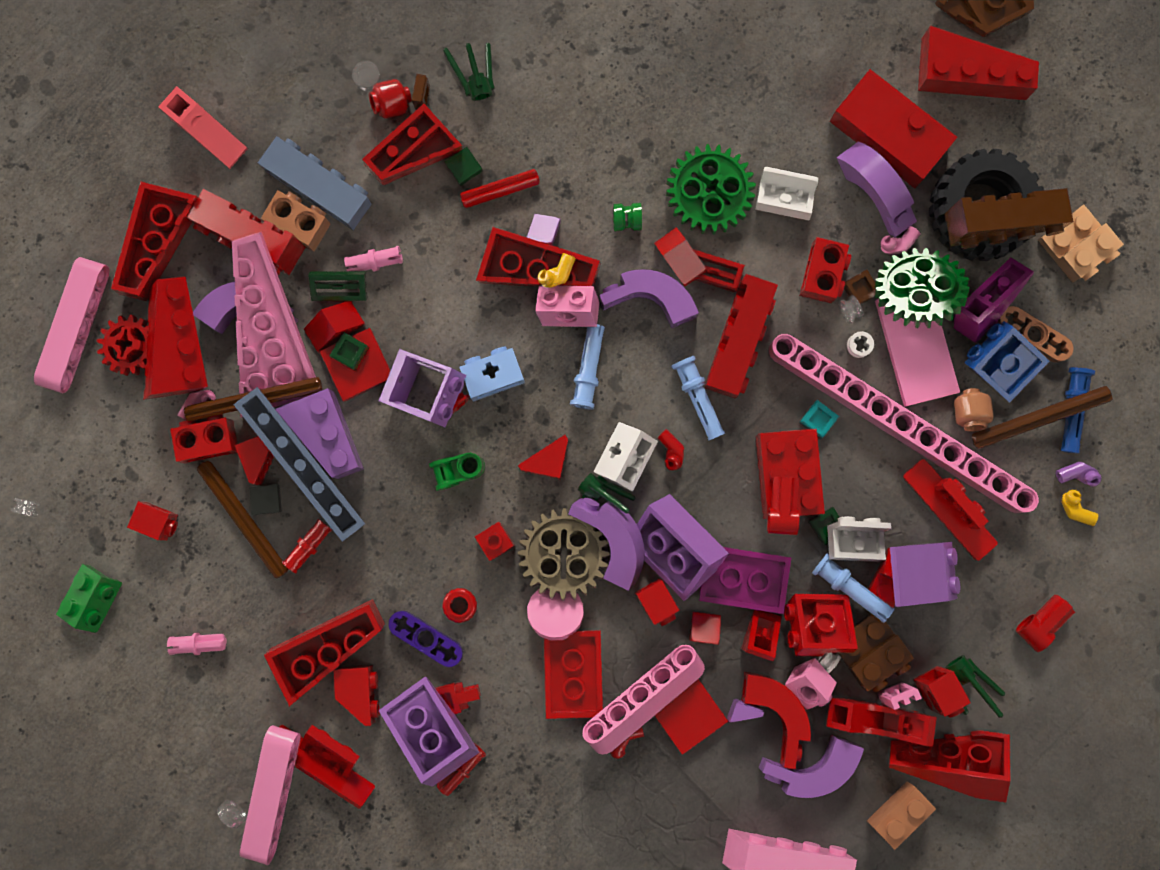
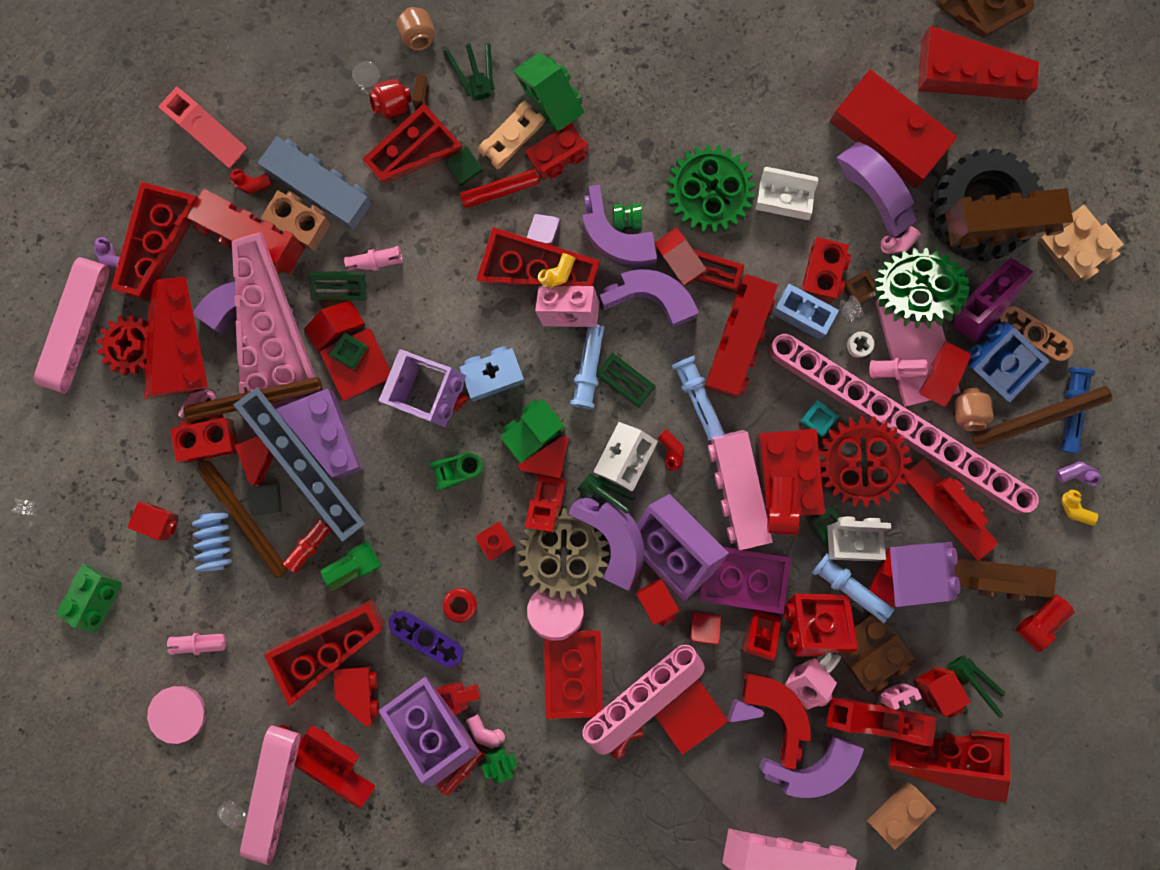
none -> medium lavender arm [94,237,119,270]
none -> bright pink tile [147,686,206,744]
none -> light blue piece [192,513,232,572]
none -> red arm [230,169,273,194]
none -> green piece [320,541,382,591]
none -> nougat head [397,7,435,50]
none -> bright pink arm [465,714,505,749]
none -> light nougat plate [477,100,546,169]
none -> green gear [481,748,518,784]
none -> green brick [500,399,565,463]
none -> green brick [513,52,585,131]
none -> red bracket [525,122,589,180]
none -> red slope [525,475,567,533]
none -> medium lavender arch [582,185,657,267]
none -> dark green tile [596,353,656,409]
none -> bright pink brick [708,430,773,550]
none -> light blue brick [771,284,839,340]
none -> red gear [819,415,912,507]
none -> bright pink axle [870,357,928,380]
none -> red slope [919,340,971,407]
none -> reddish brown bracket [954,558,1056,601]

